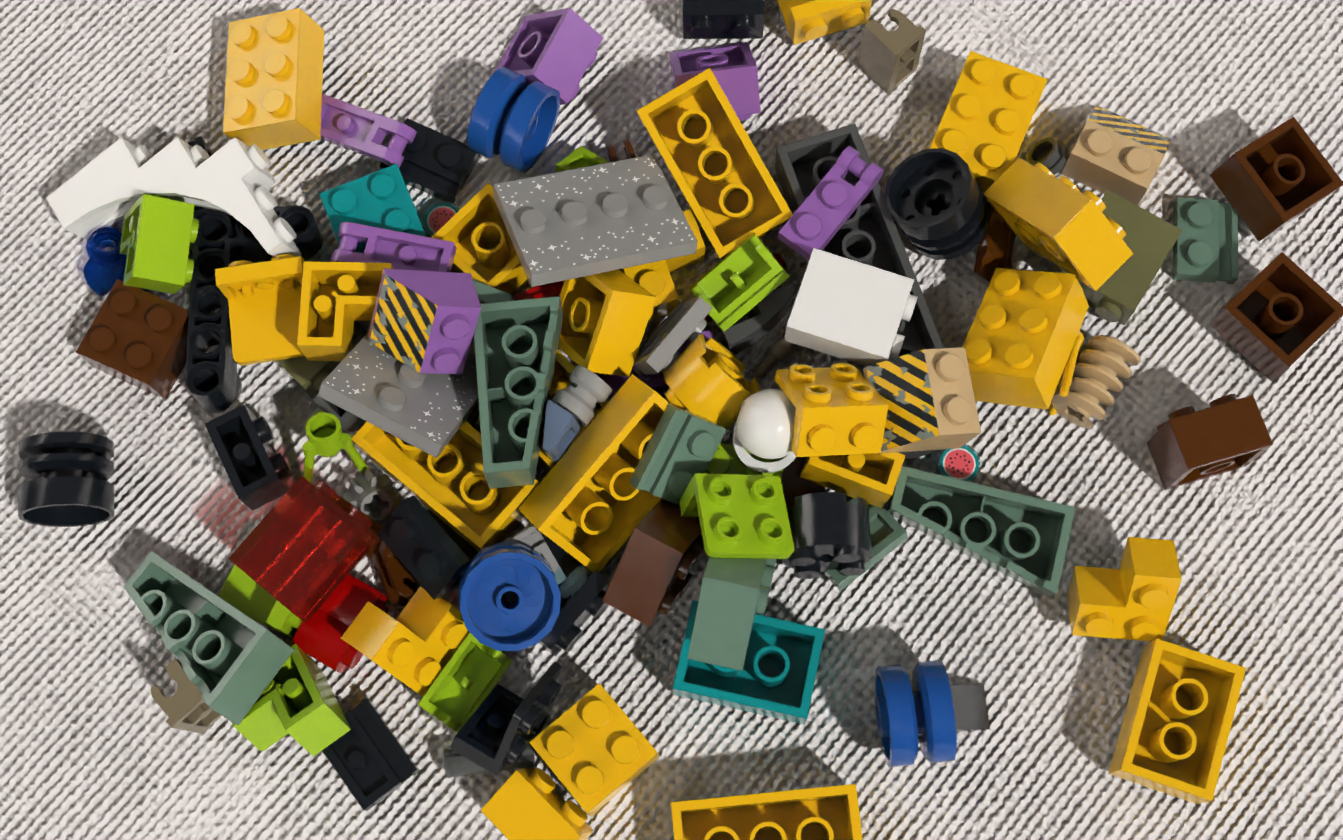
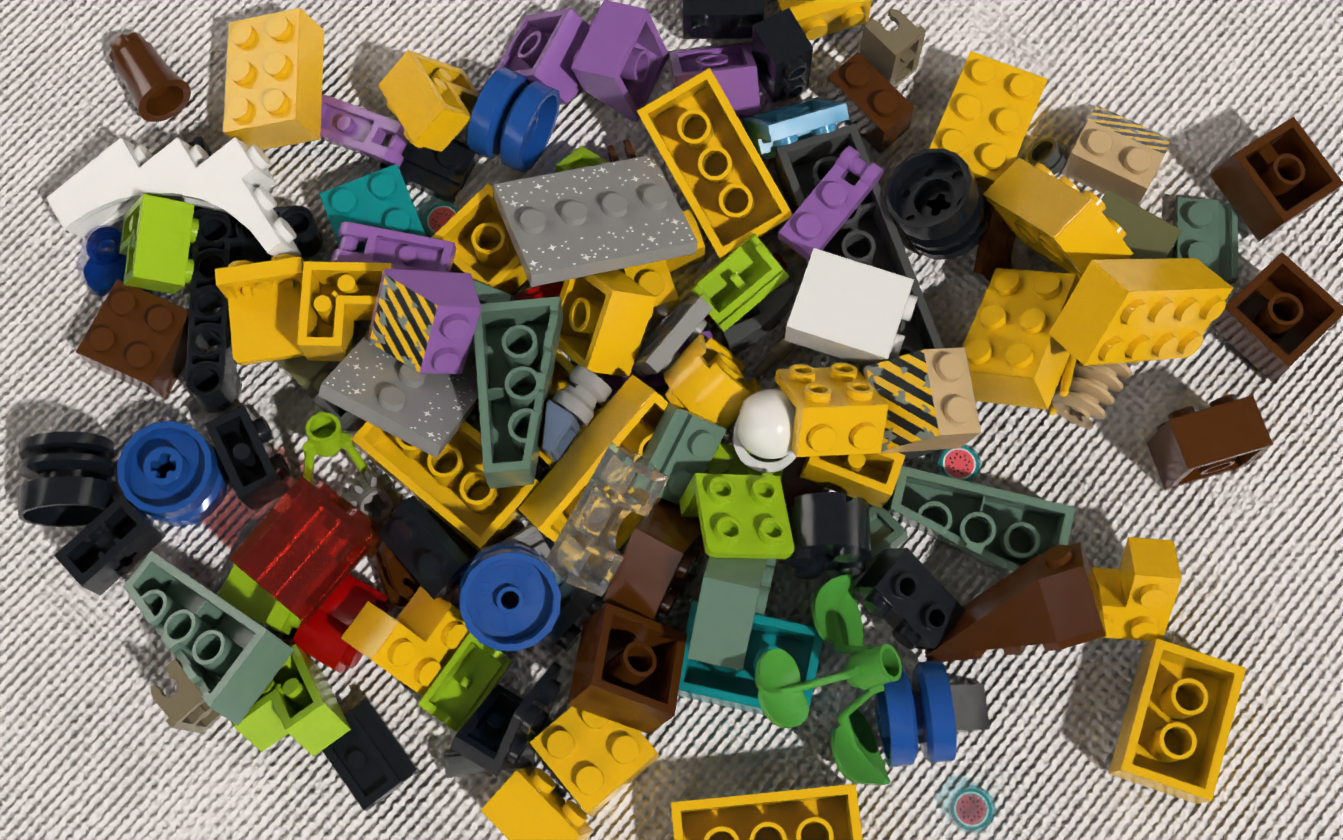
none -> black brick [54,495,166,596]
none -> reddish brown plant [109,32,191,122]
none -> blue wheel [117,421,229,527]
none -> yellow brick [378,50,479,152]
none -> clear arch [546,442,669,597]
none -> reddish brown brick [567,603,687,734]
none -> medium lavender slope [571,0,669,122]
none -> dark azure plate [741,97,849,159]
none -> black brick [752,8,813,103]
none -> bright green plant [755,574,902,785]
none -> reddish brown brick [825,52,915,154]
none -> black brick [854,548,965,650]
none -> reddish brown wedge [925,542,1106,662]
none -> clear light blue tile [948,785,996,833]
none -> yellow brick [1048,258,1233,366]

